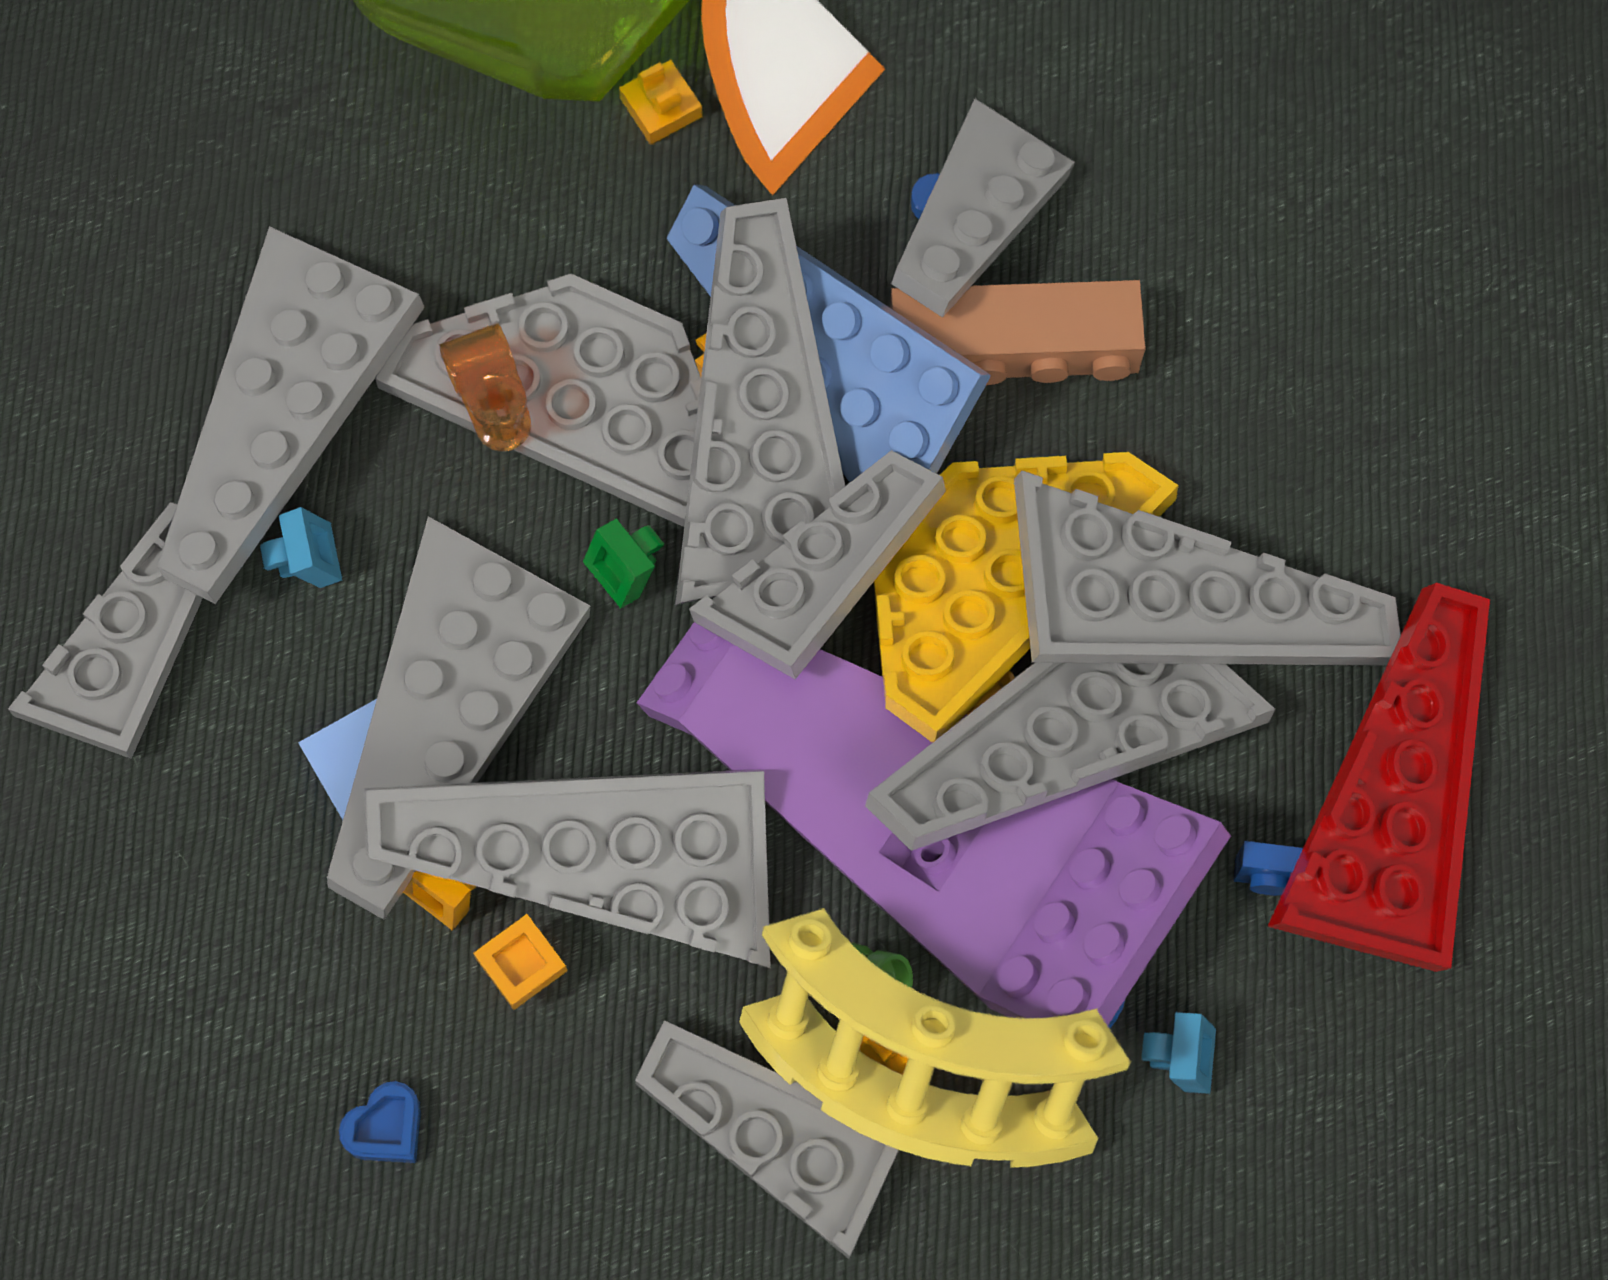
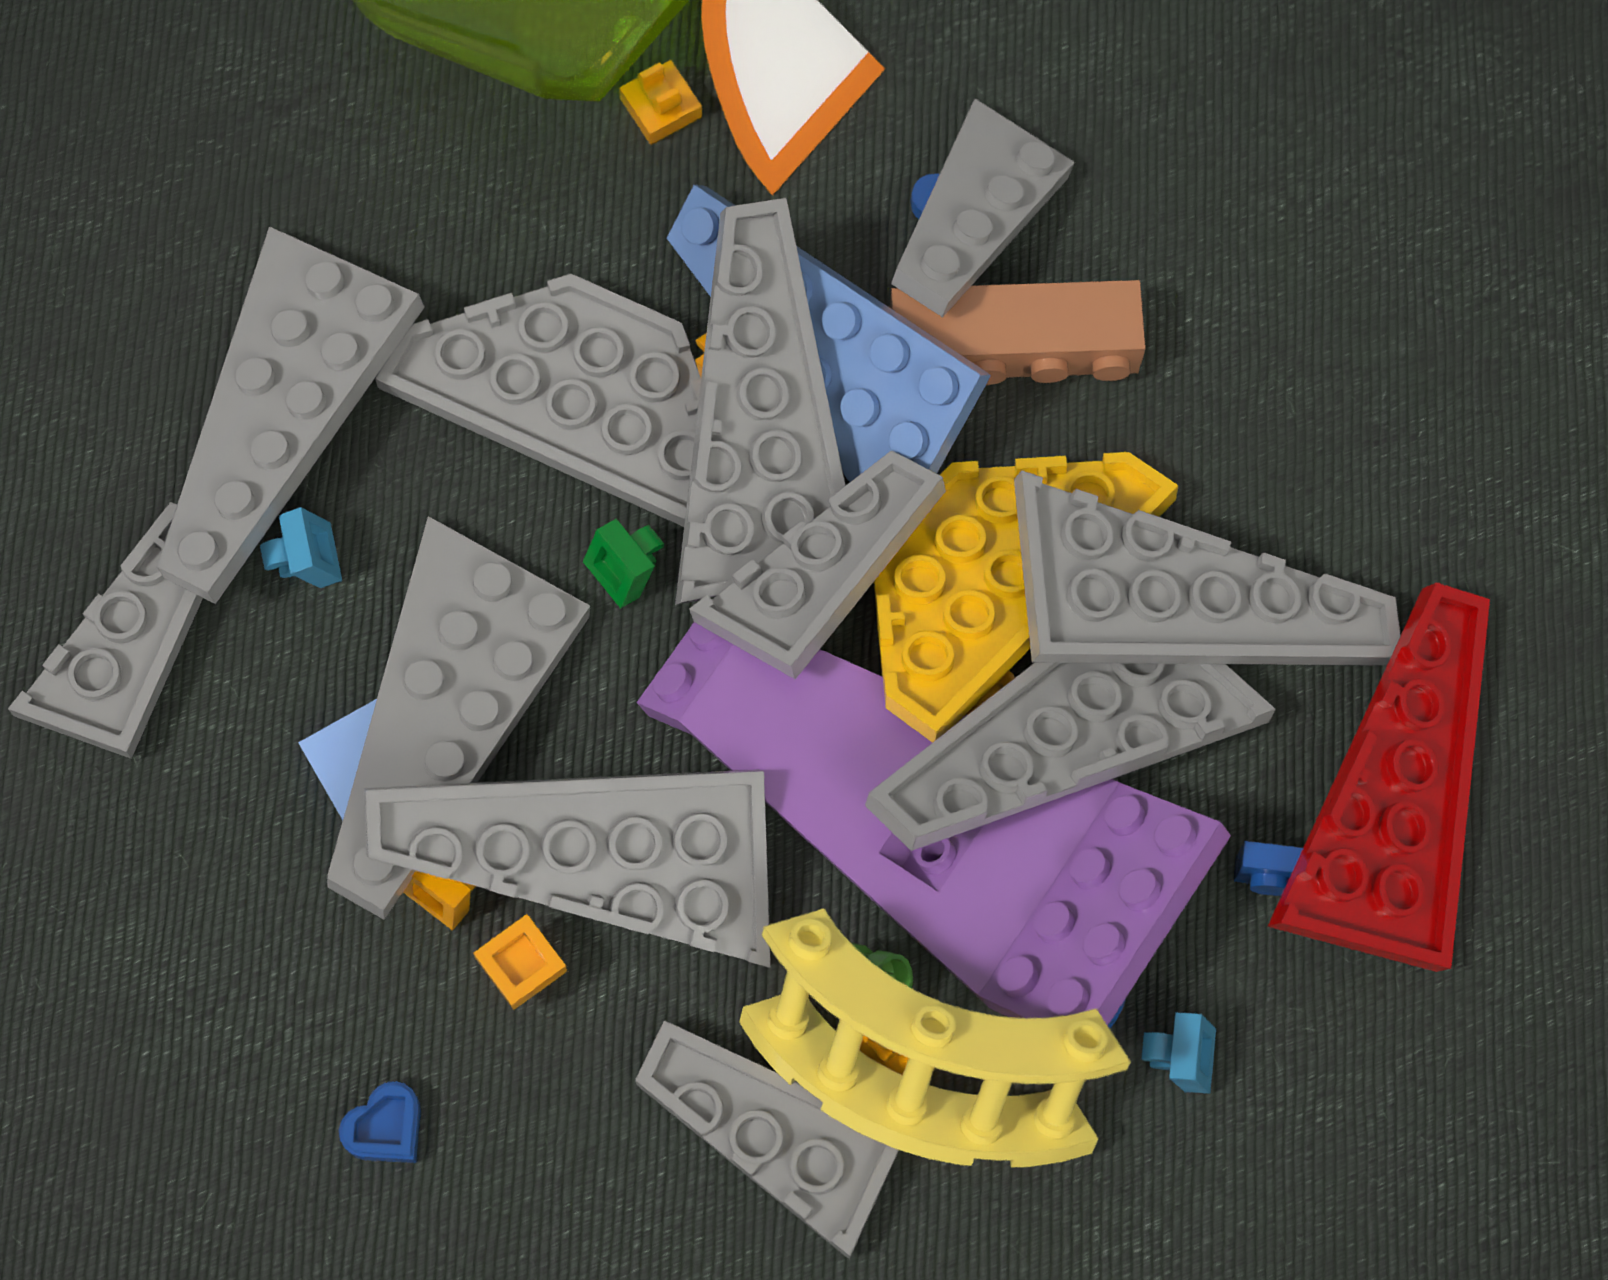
clear orange piece [439,322,532,451] -> none

